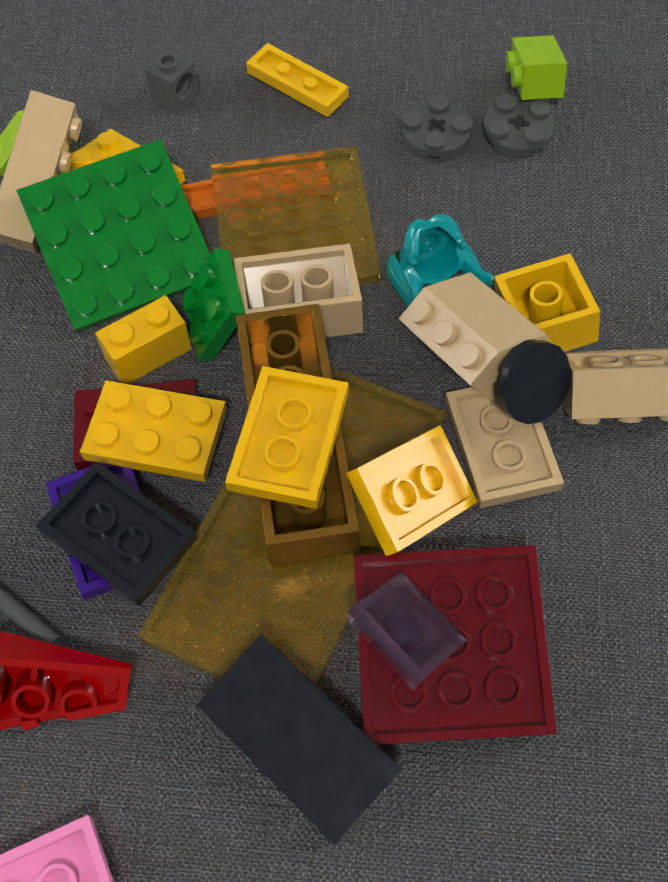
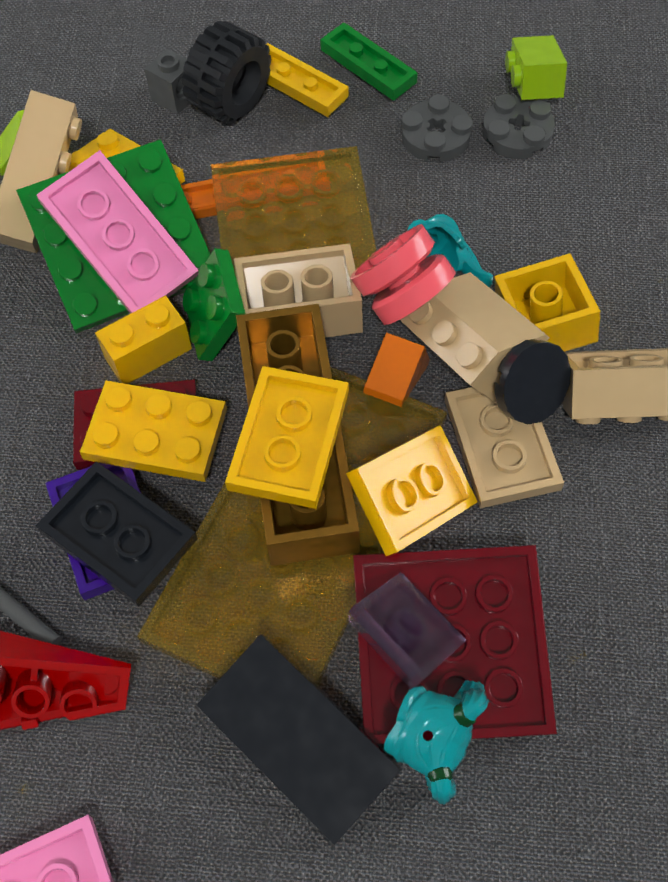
none -> bright pink plate [36,150,199,314]
none -> black tyre [182,21,271,124]
none -> green plate [320,23,418,101]
none -> coral wheel [349,224,456,325]
none -> orange slope [363,332,430,407]
none -> teal hair [384,680,489,805]

